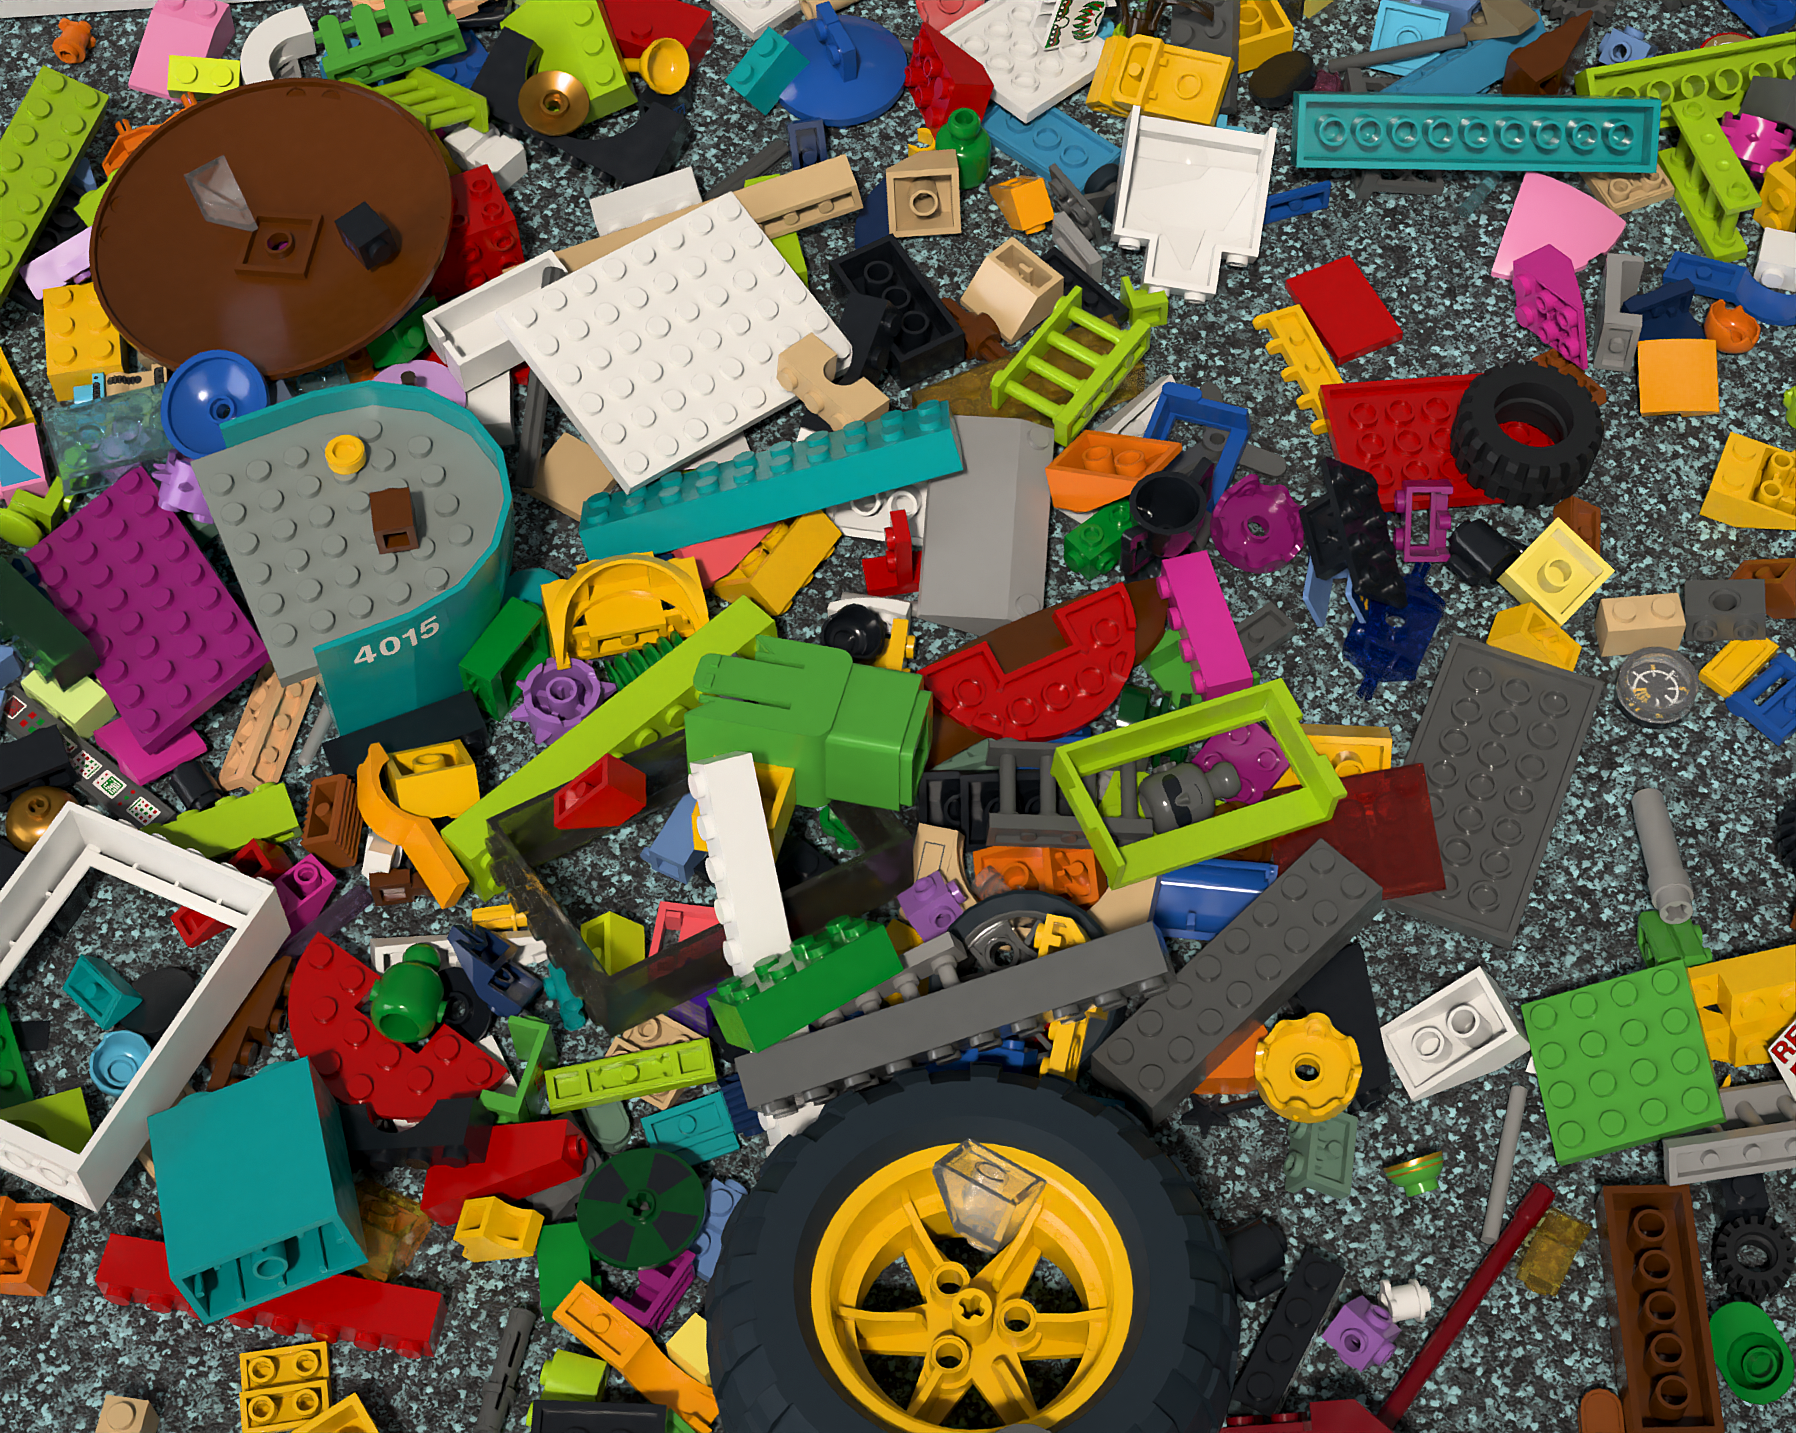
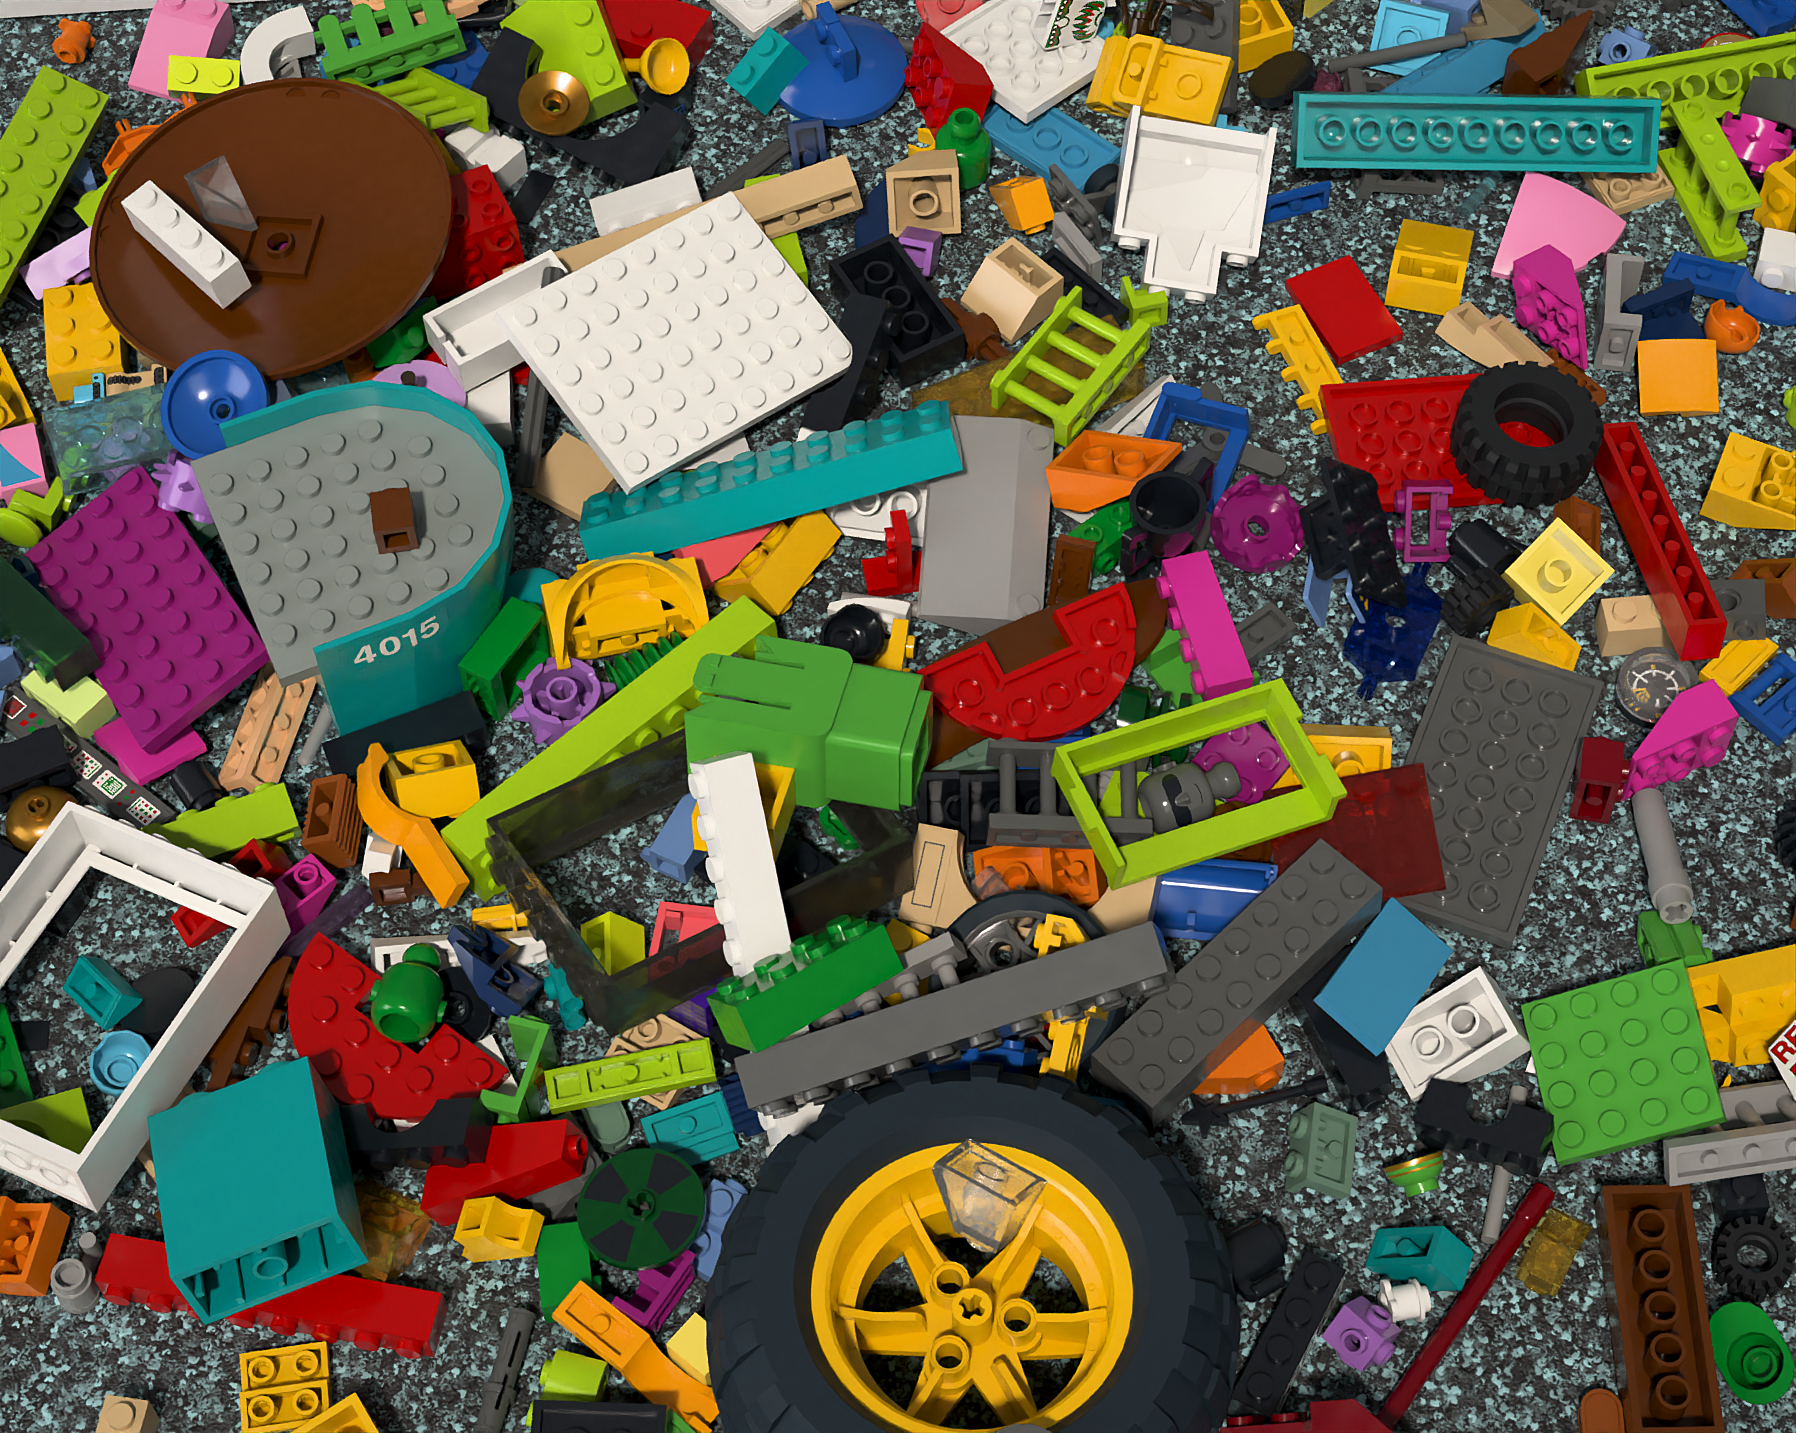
yellow tile [325,435,366,475] -> none
black brick [334,201,398,270] -> none
red slope [554,753,647,830] -> none
tan arch [776,332,890,431] -> none
medium lavender brick [896,870,967,942] -> none
yellow plate [1254,1012,1362,1124] -> none
none -> light grey piece [51,1232,103,1314]
none -> white brick [121,180,252,309]
none -> black sticker [509,170,557,224]
none -> medium lavender panel [898,226,942,277]
none -> reddish brown plate [1047,534,1097,607]
none -> dark azure tile [1313,896,1453,1057]
none -> teal slope [1365,1226,1474,1291]
none -> yellow slope [1384,219,1474,316]
none -> black arch [1414,1078,1555,1178]
none -> tan slope [1435,301,1554,368]
none -> black tyre [1440,567,1515,638]
none -> dark red brick [1568,737,1630,824]
none -> red brick [1593,421,1728,661]
none -> dark pink slope [1621,679,1739,801]

